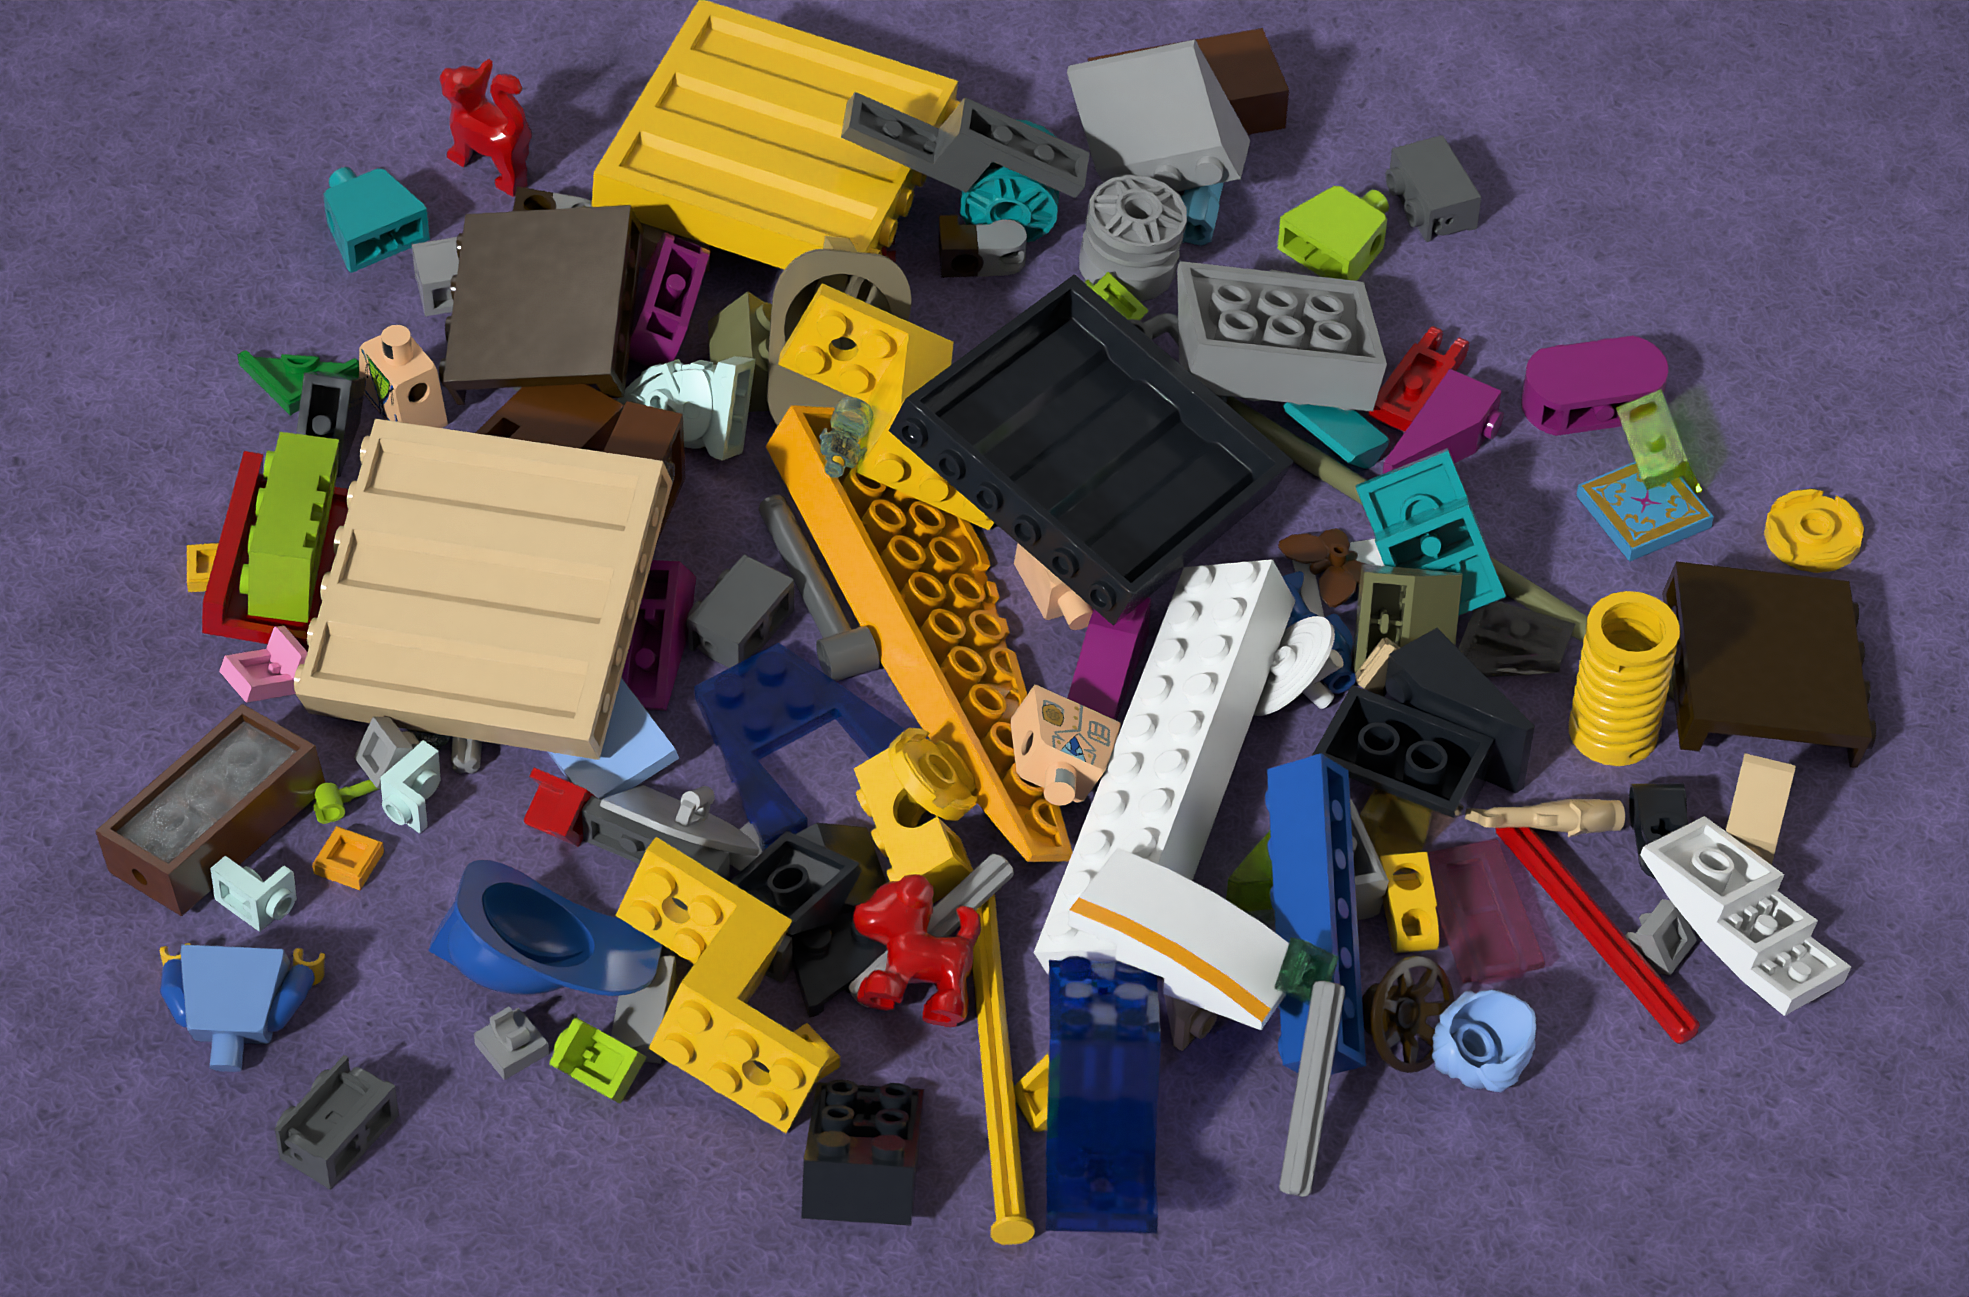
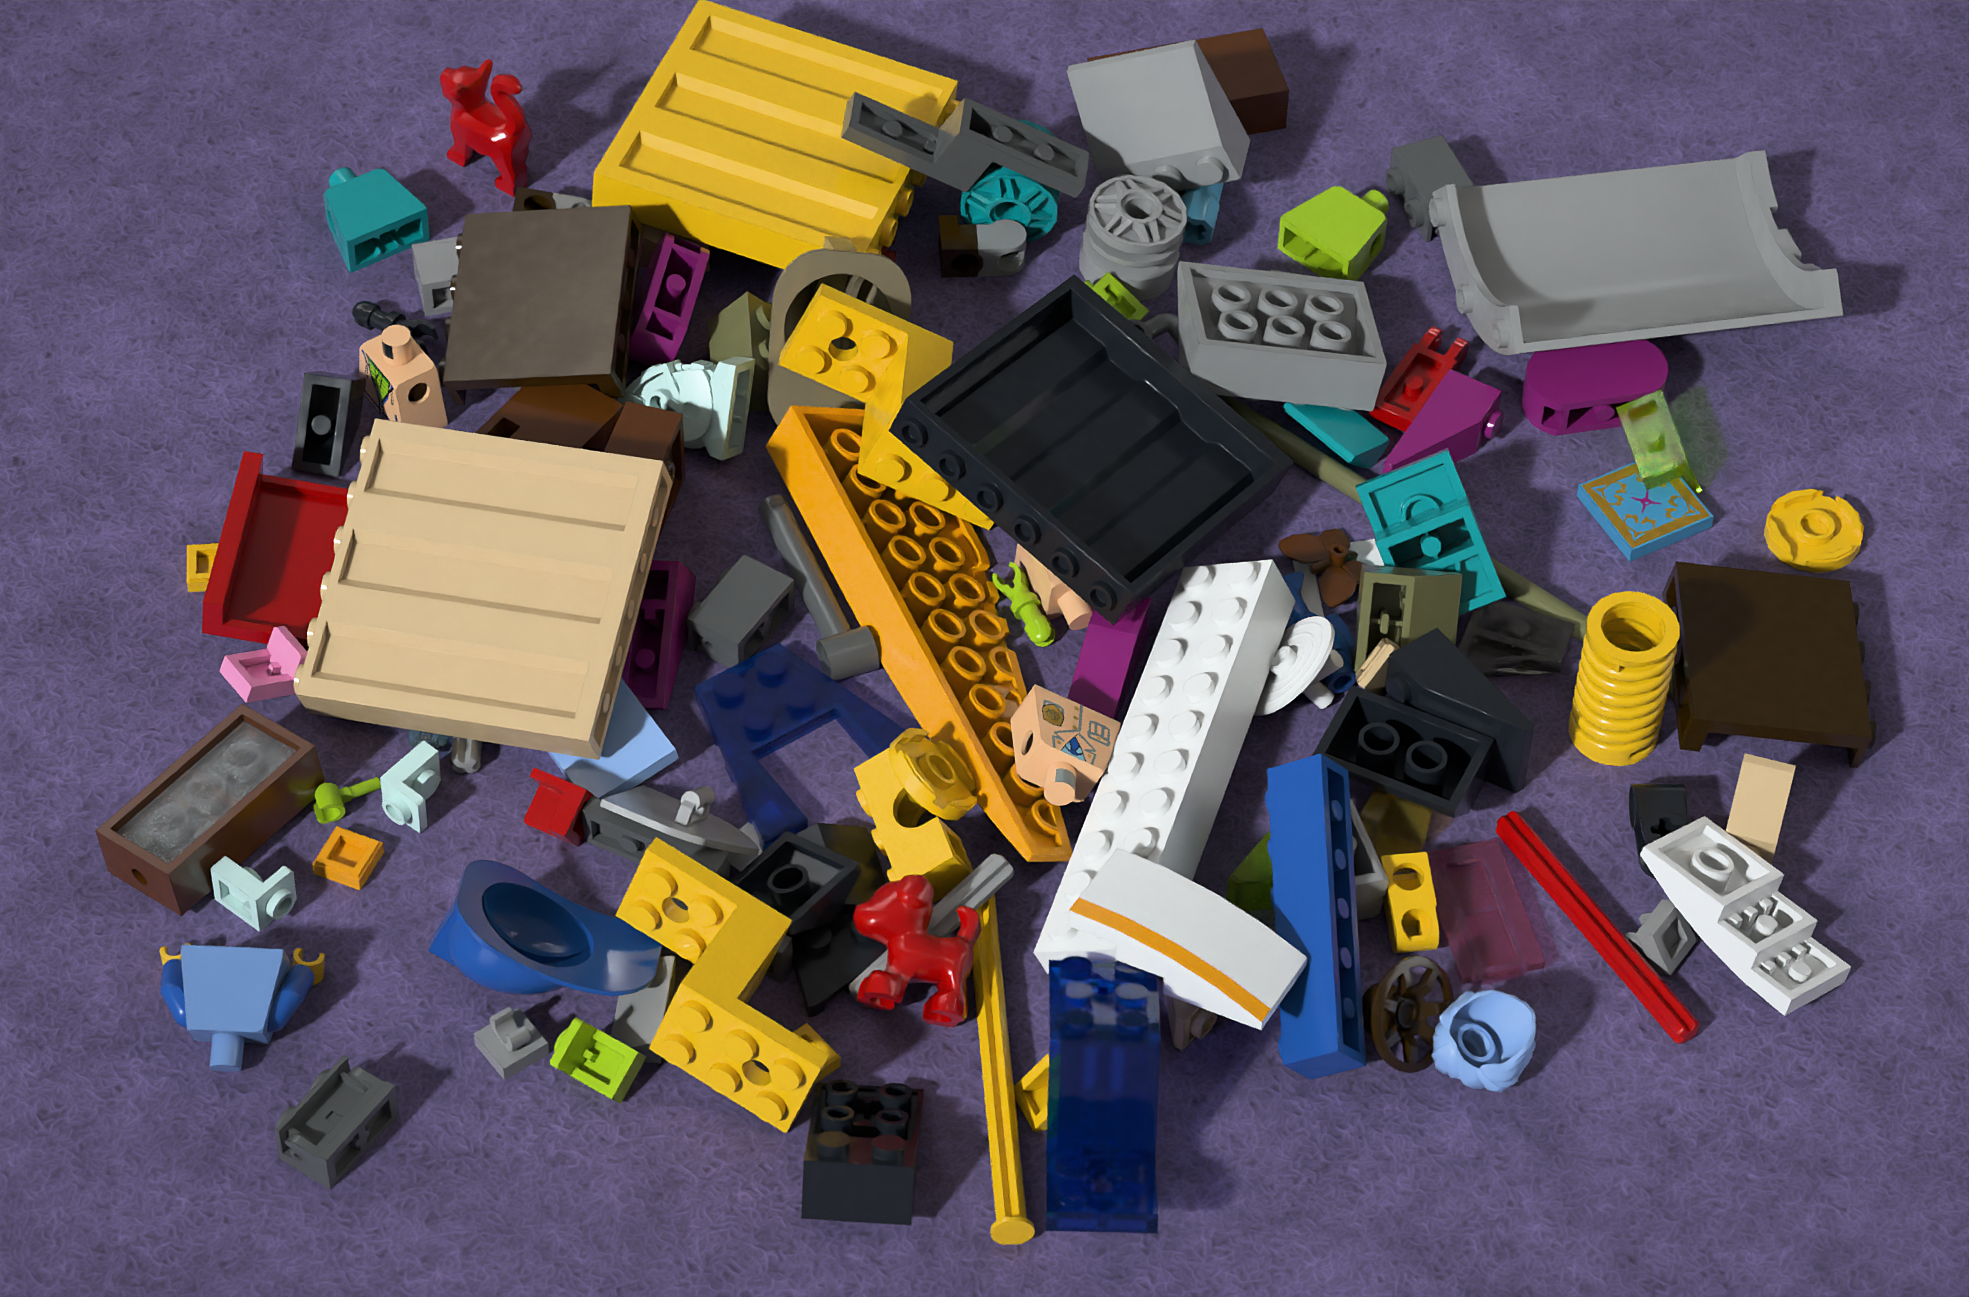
green tile [237,350,359,416] -> none
lime wedge [240,432,339,623] -> none
light grey tile [354,716,420,789] -> none
clear light blue piece [819,397,873,478] -> none
clear green tile [1274,938,1339,1006] -> none
light grey axle [1279,981,1345,1197] -> none
tan animal [1465,799,1625,838] -> none
none -> black piece [352,300,439,354]
none -> lime piece [992,561,1055,647]
none -> light grey panel [1429,150,1843,355]

